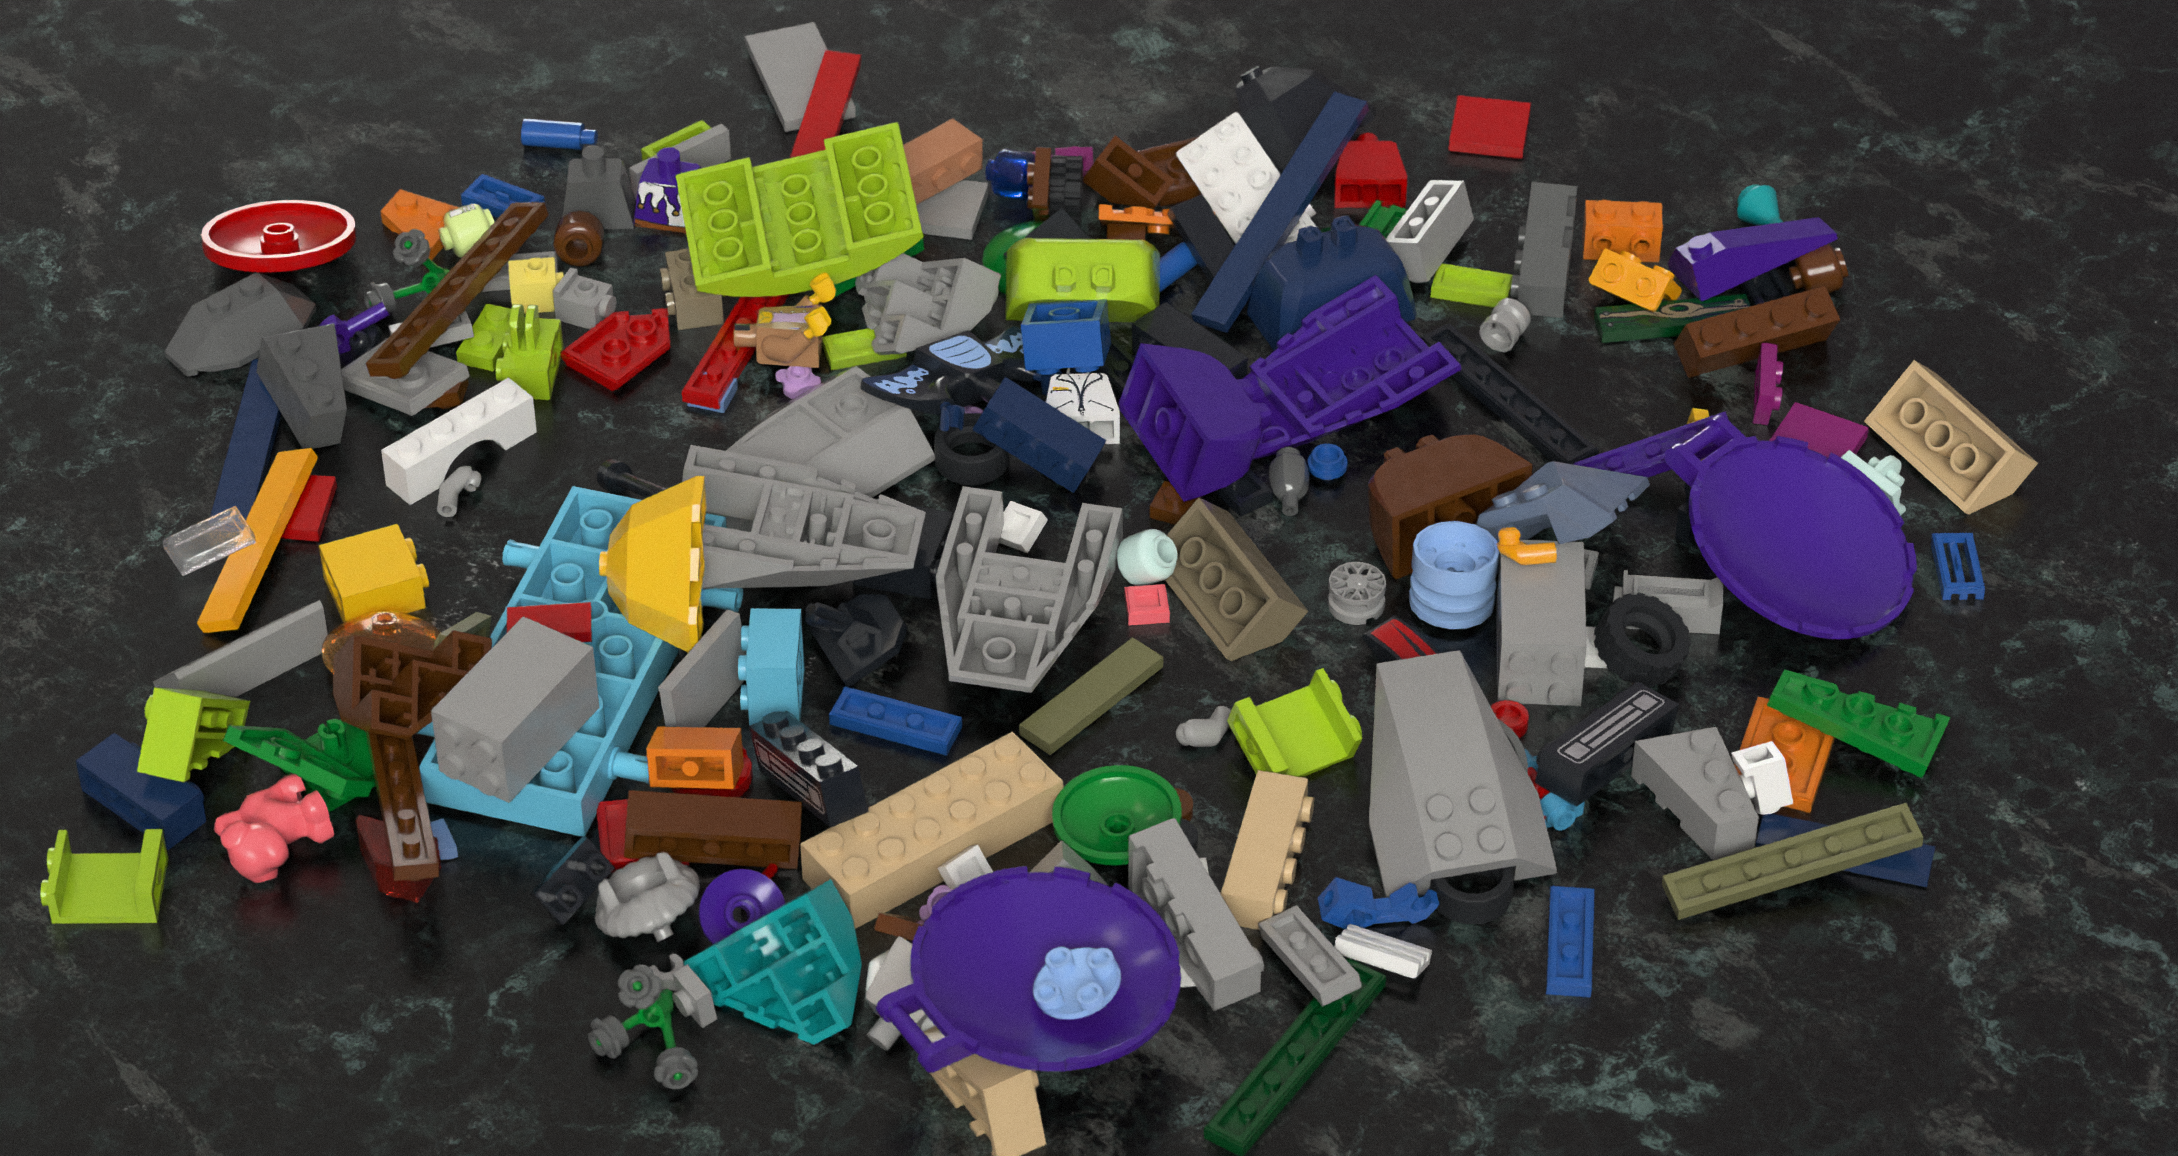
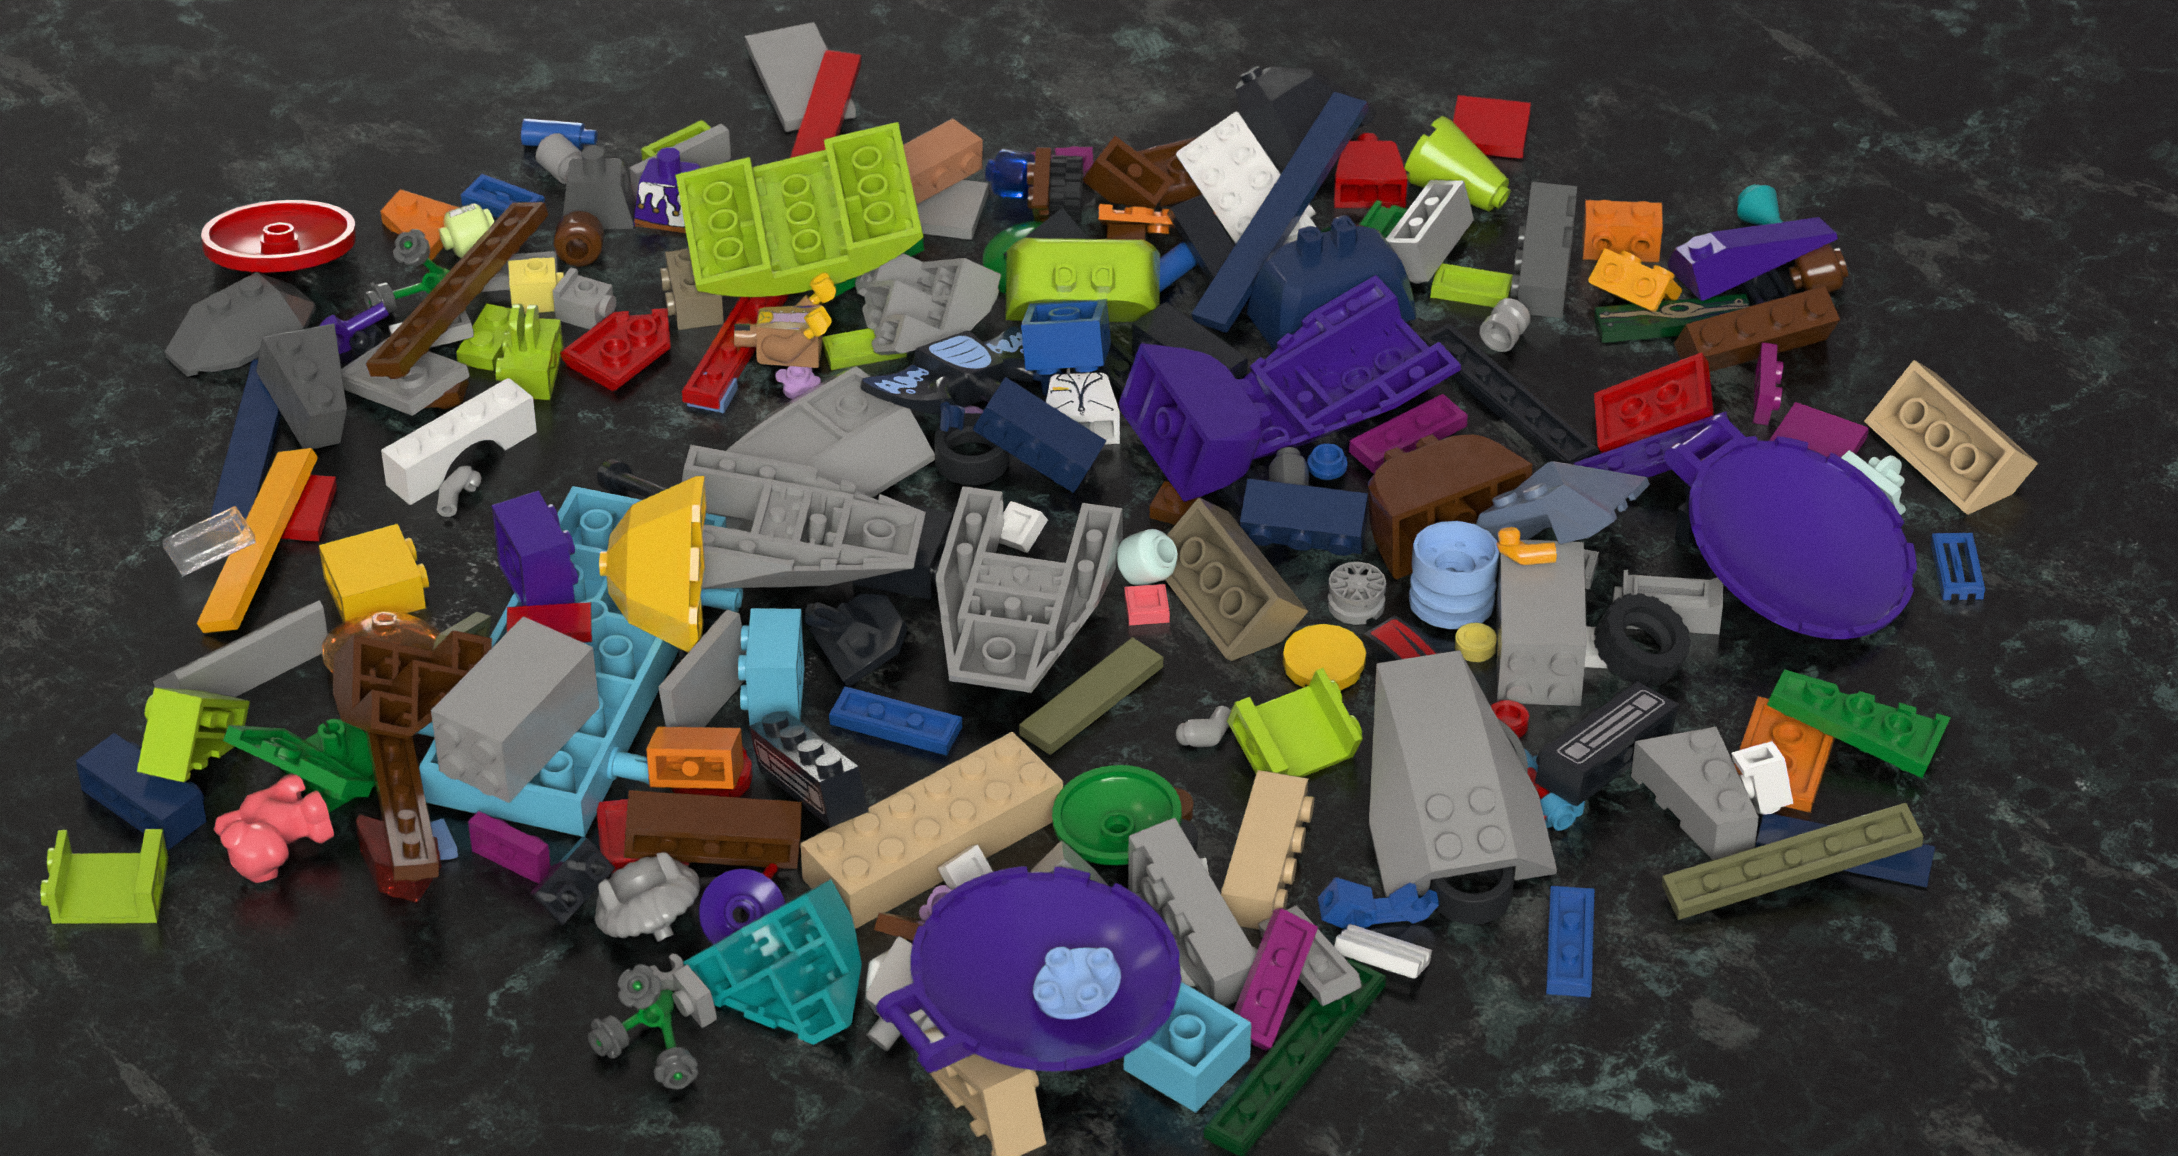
none -> magenta plate [468,811,551,884]
none -> dark purple brick [492,491,578,606]
none -> light grey brick [536,134,582,184]
none -> medium azure brick [1124,982,1251,1113]
none -> magenta plate [1234,908,1318,1050]
none -> dark blue brick [1240,478,1369,556]
none -> yellow tile [1283,624,1366,690]
none -> magenta plate [1349,394,1468,474]
none -> lime cone [1405,116,1511,211]
none -> light yellow tile [1455,623,1497,662]
none -> red plate [1594,352,1714,453]

